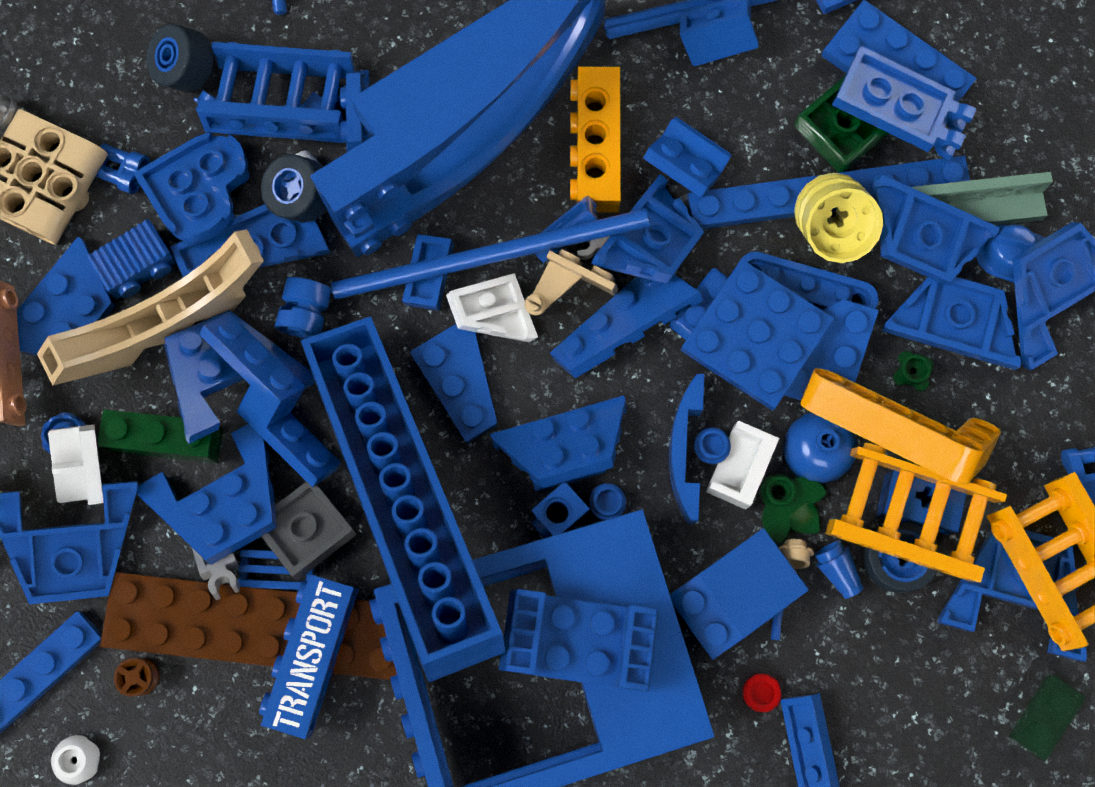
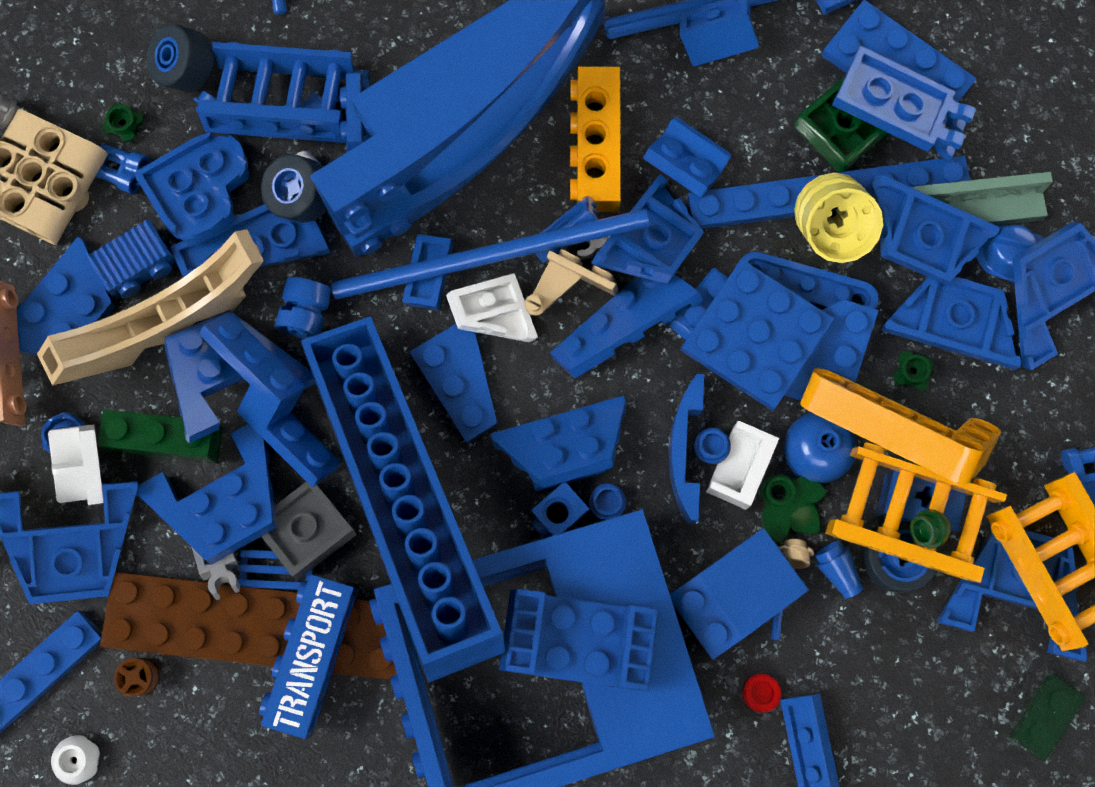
none -> dark green plate [102,103,144,142]
none -> dark green plate [910,509,951,548]

